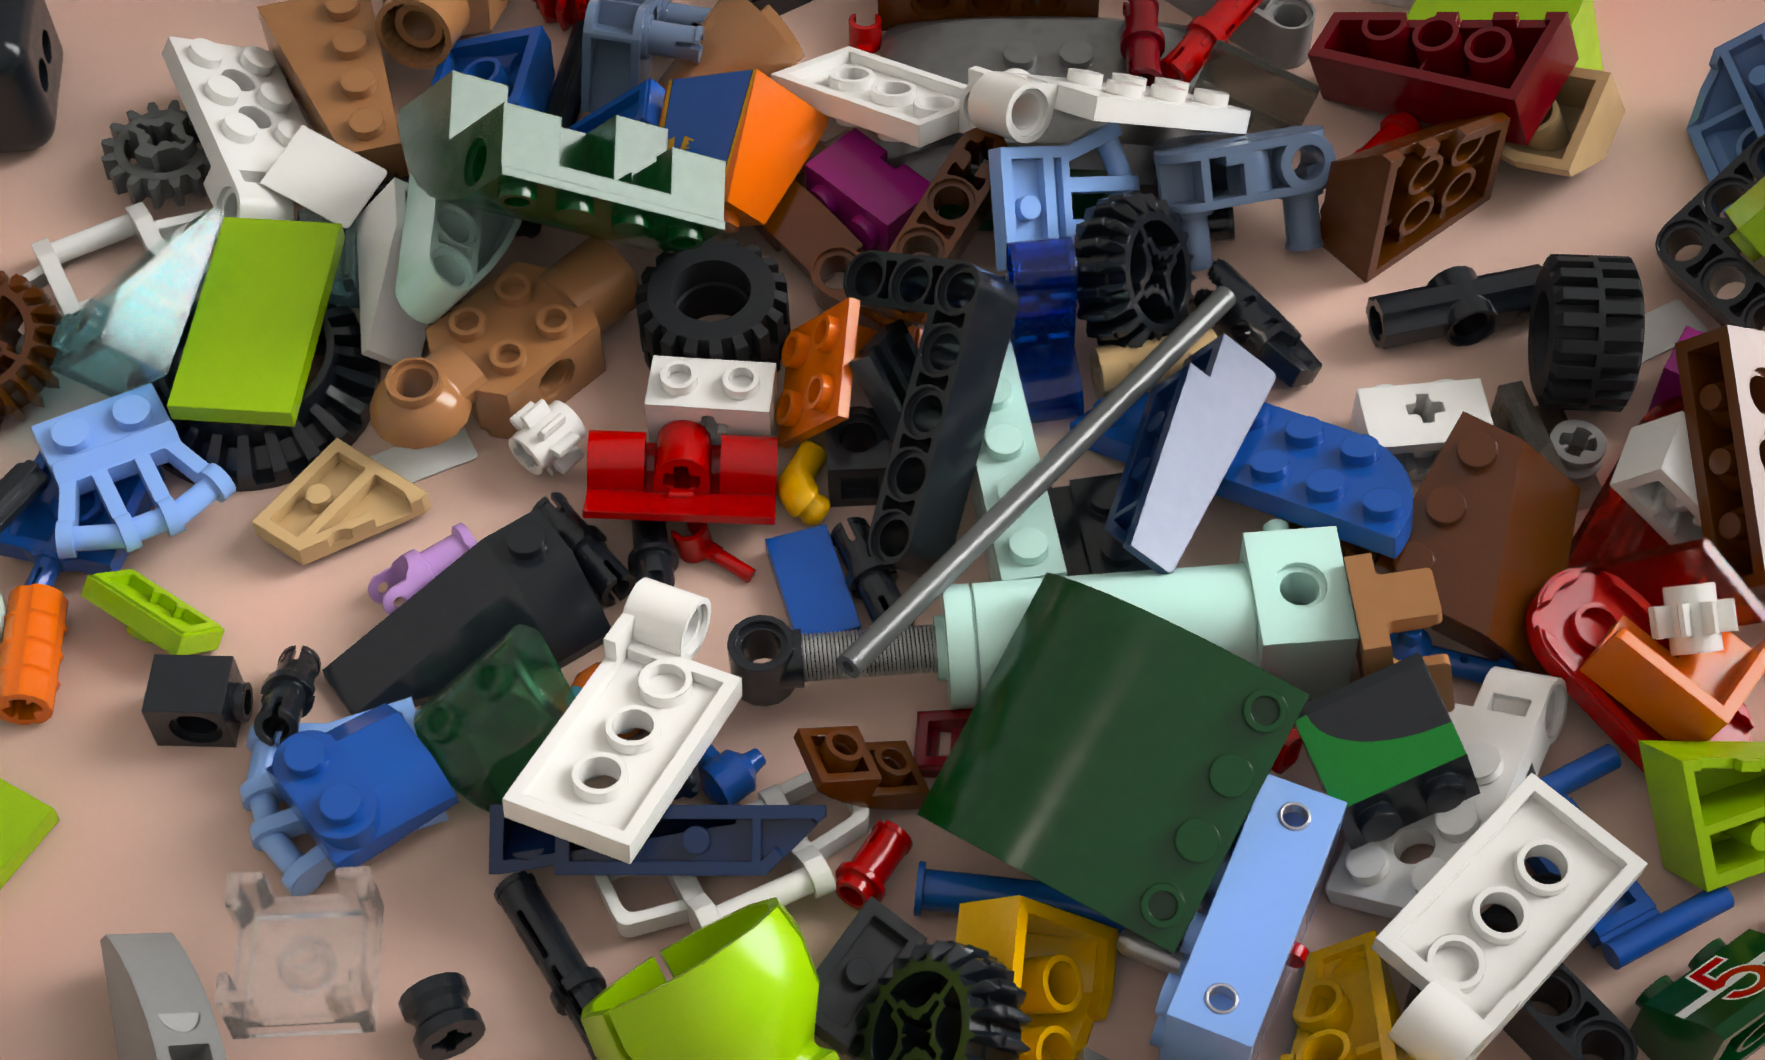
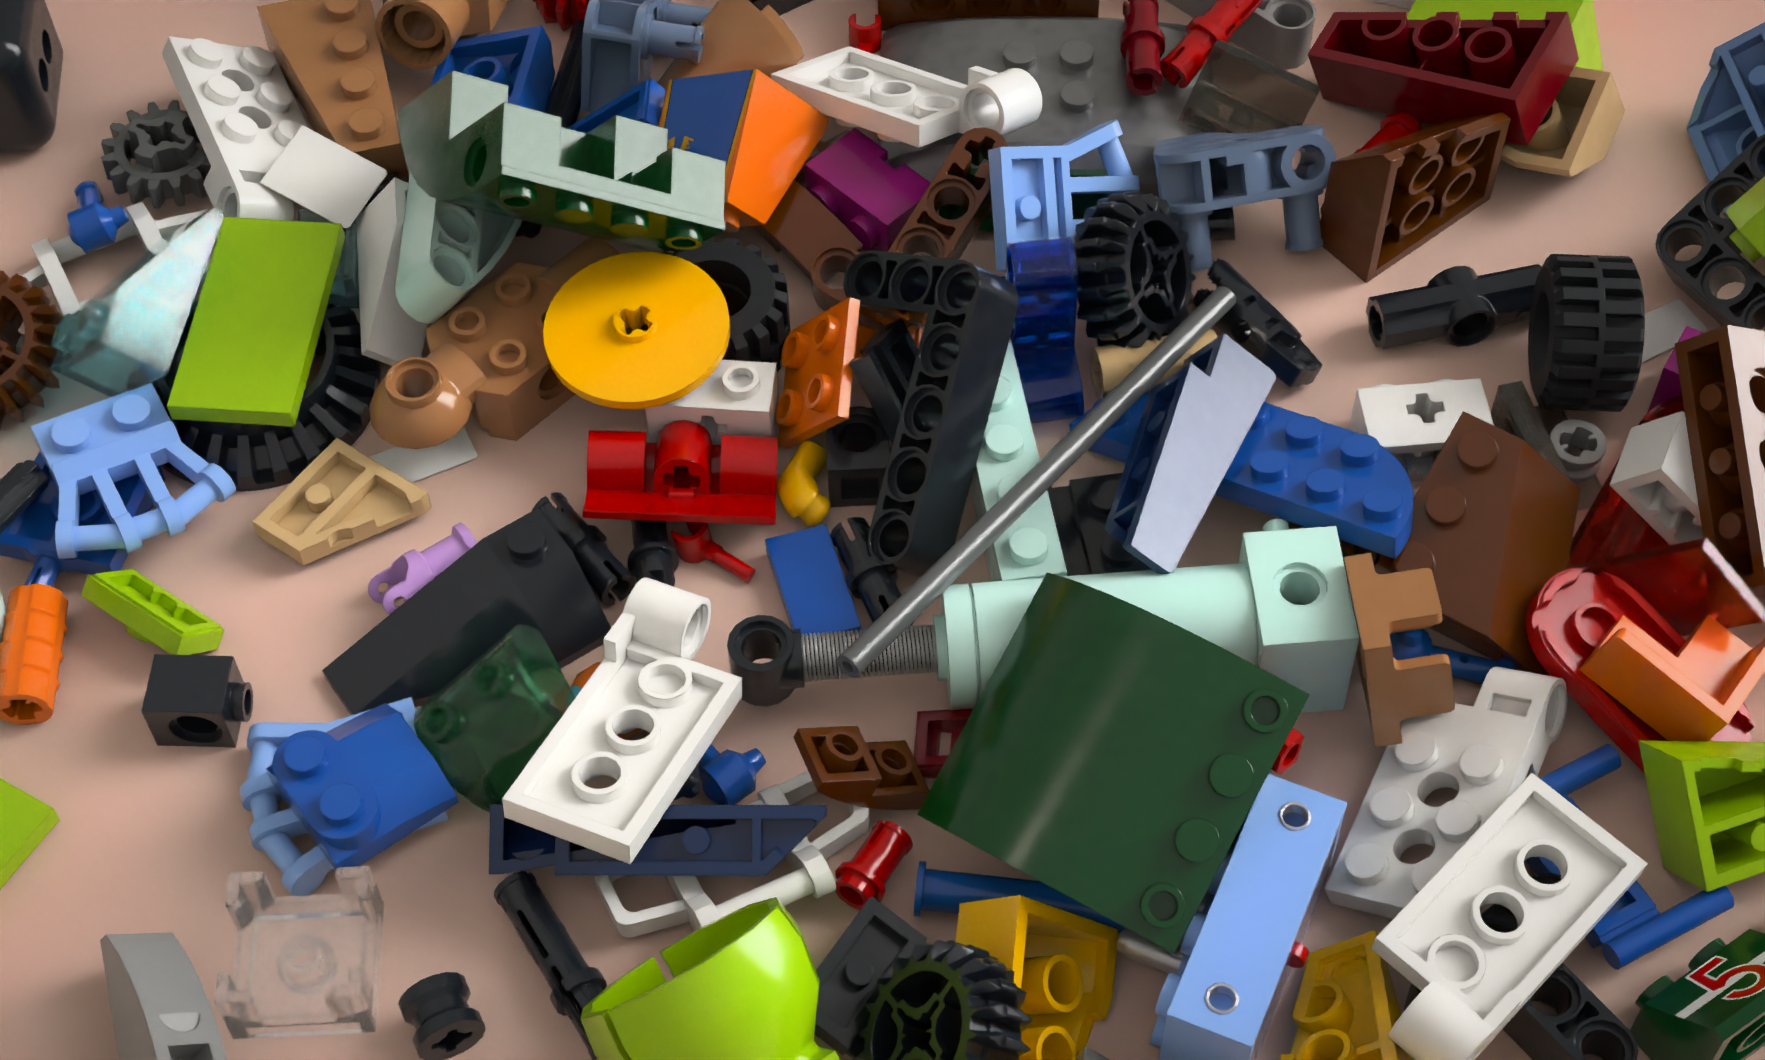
black pin [253,645,321,746] -> none
white gear [508,399,586,476] -> none
white hinge [968,68,1251,143] -> none
black slope [1295,652,1480,850] -> none
white gear [1648,582,1738,656] -> none
none -> blue piece [67,181,129,254]
none -> yellow piece [543,251,730,409]

